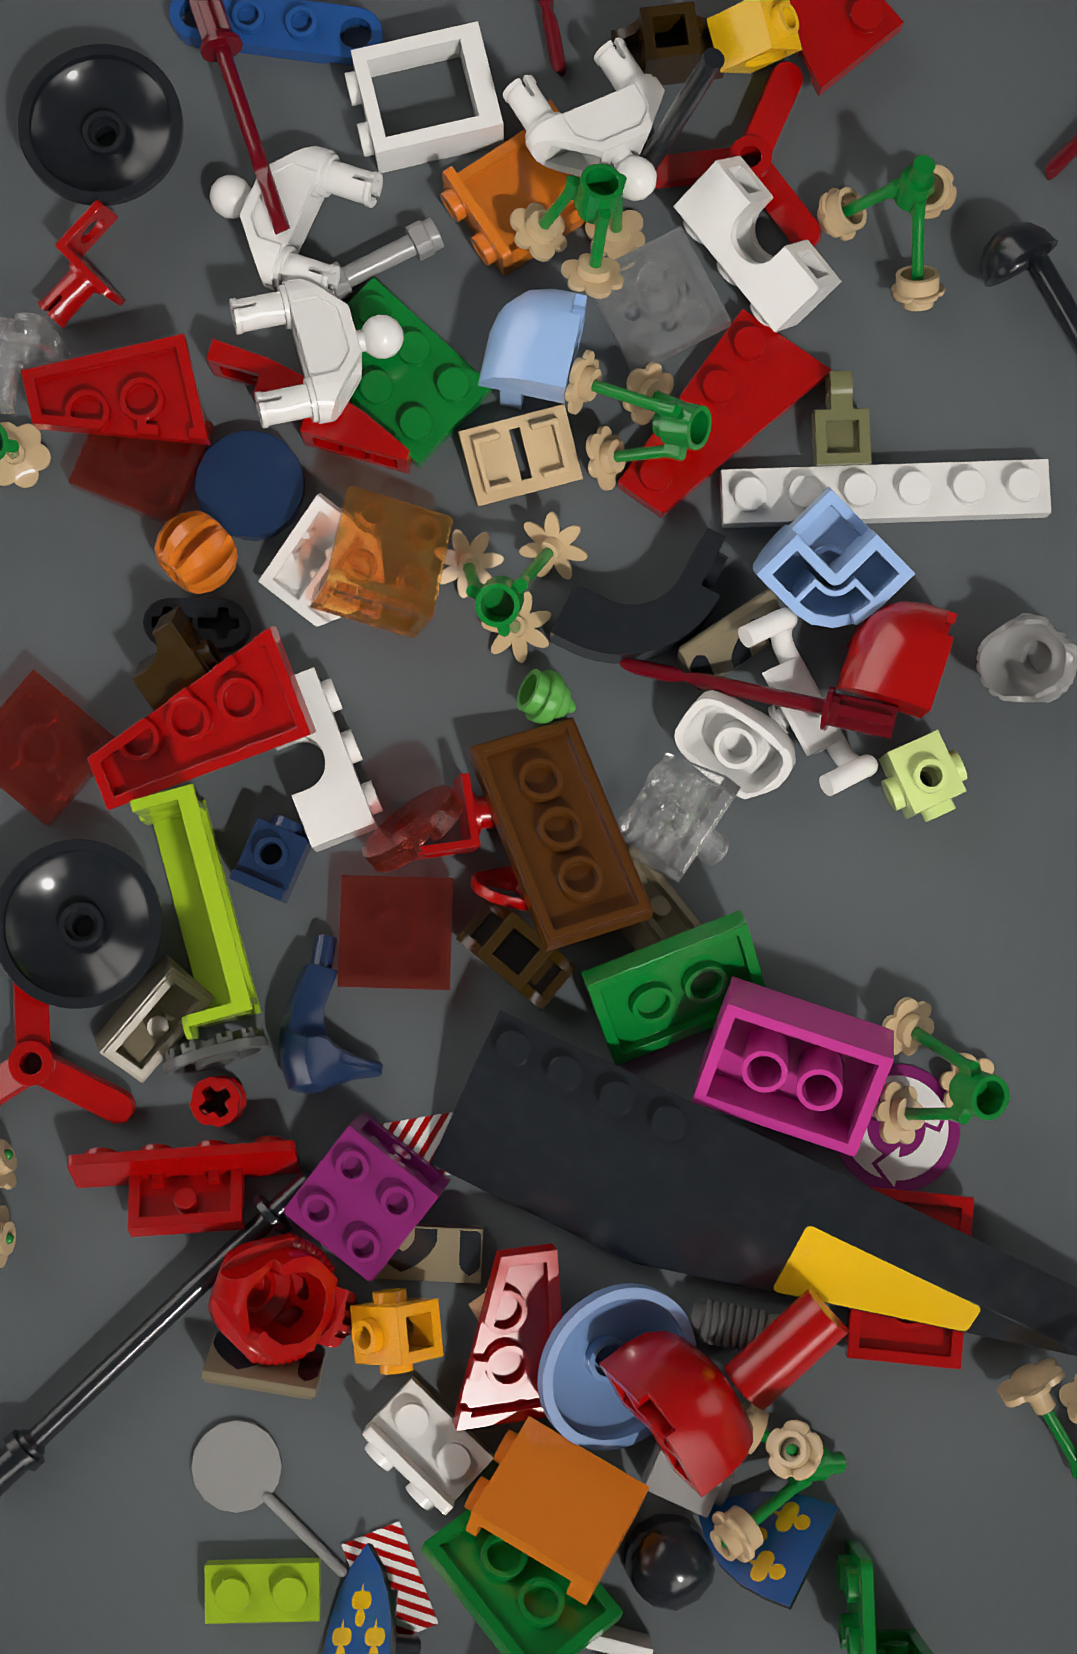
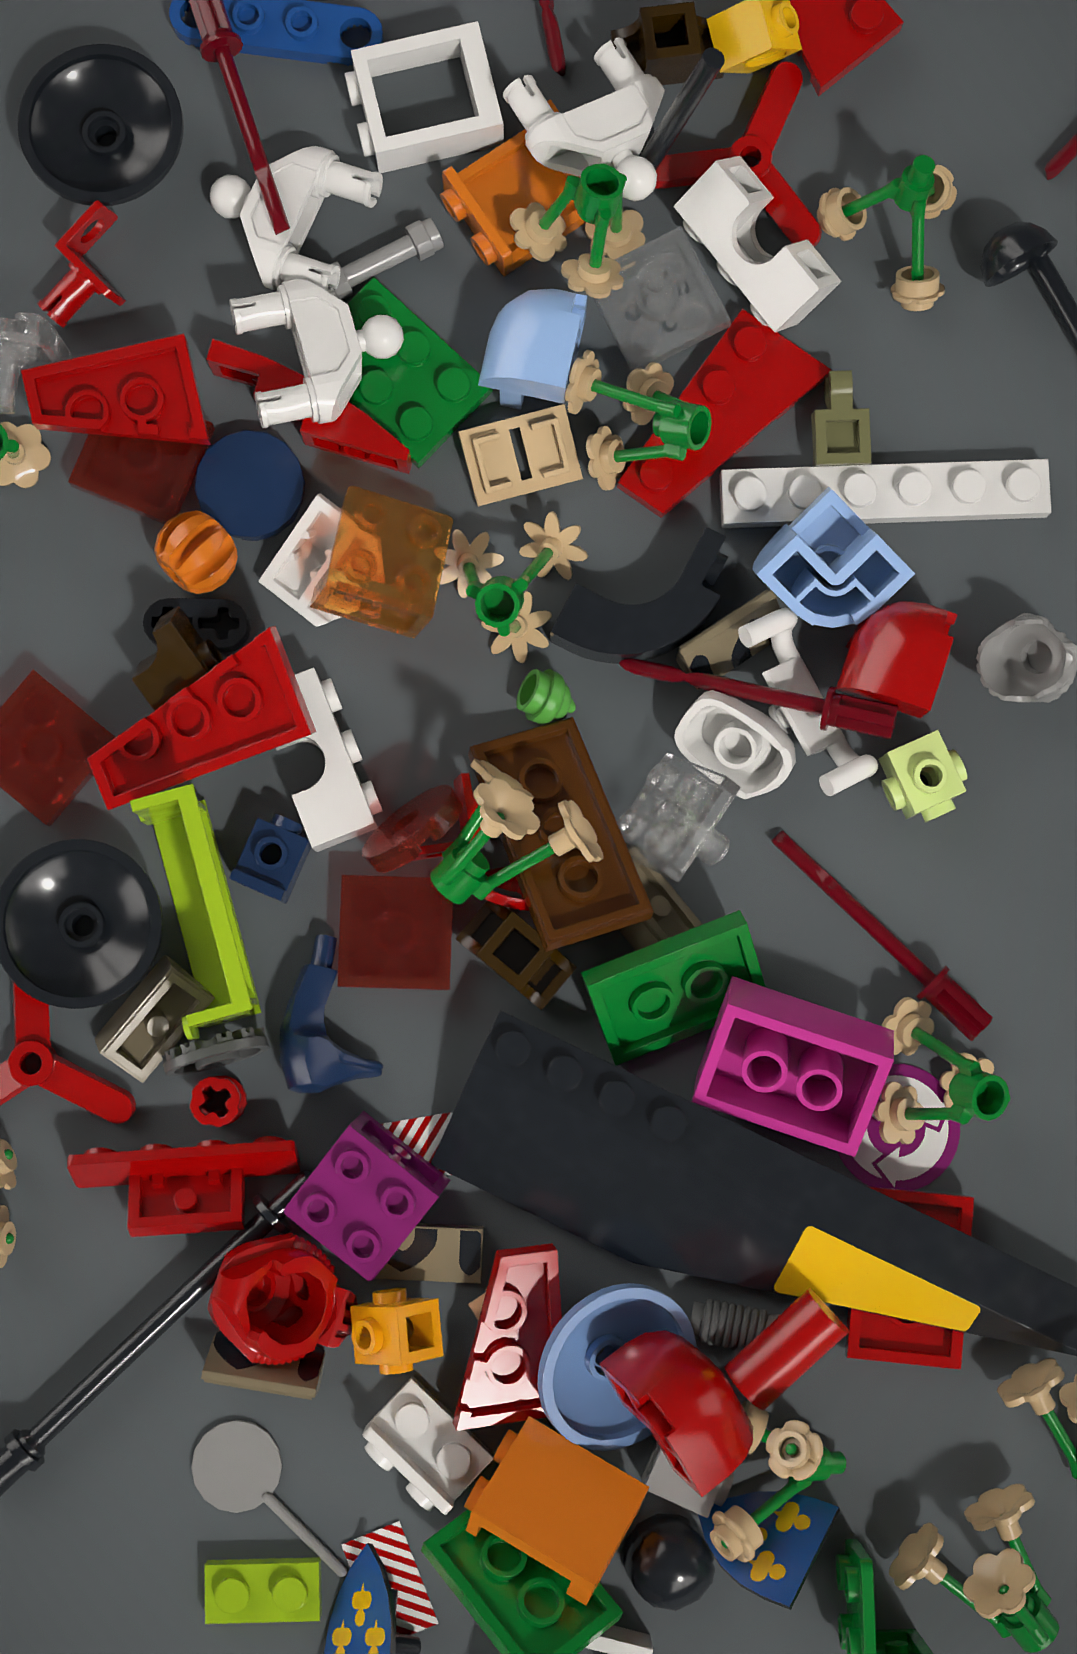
none -> plant [430,759,604,904]
none -> dark red piece [771,831,993,1041]
none -> tan plant [889,1484,1059,1653]

